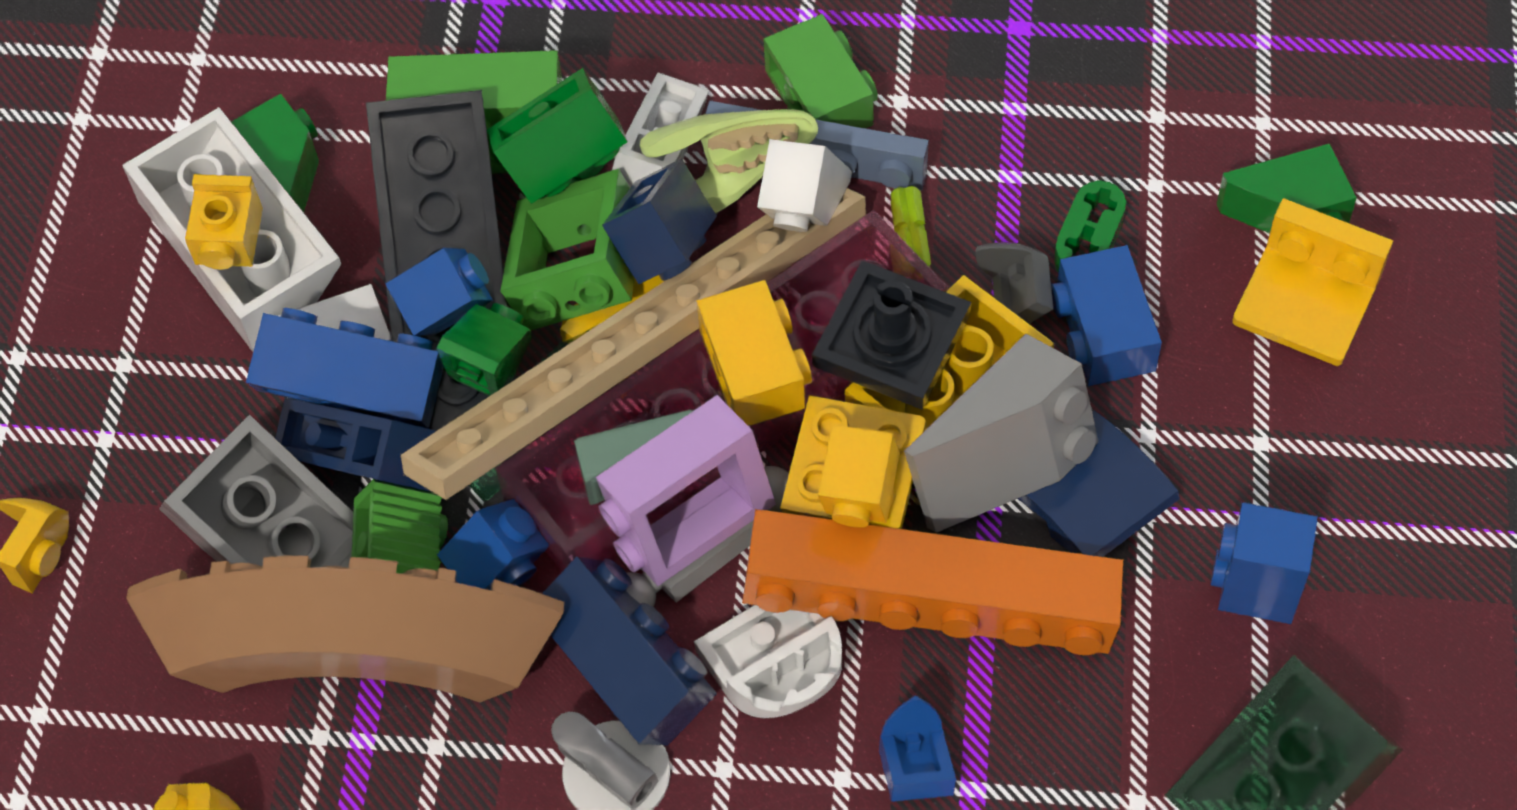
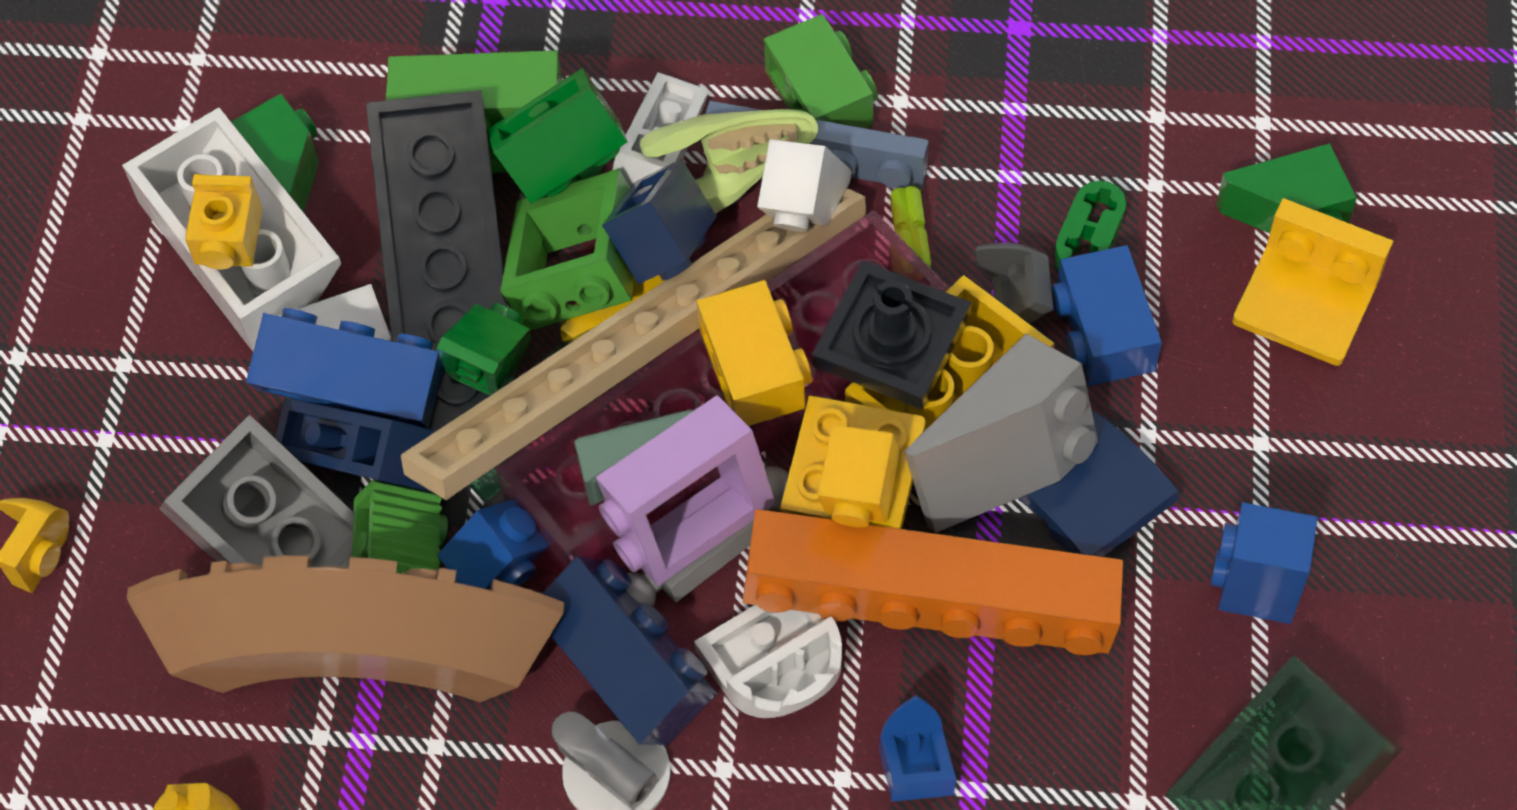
blue brick [385,248,493,336] -> none

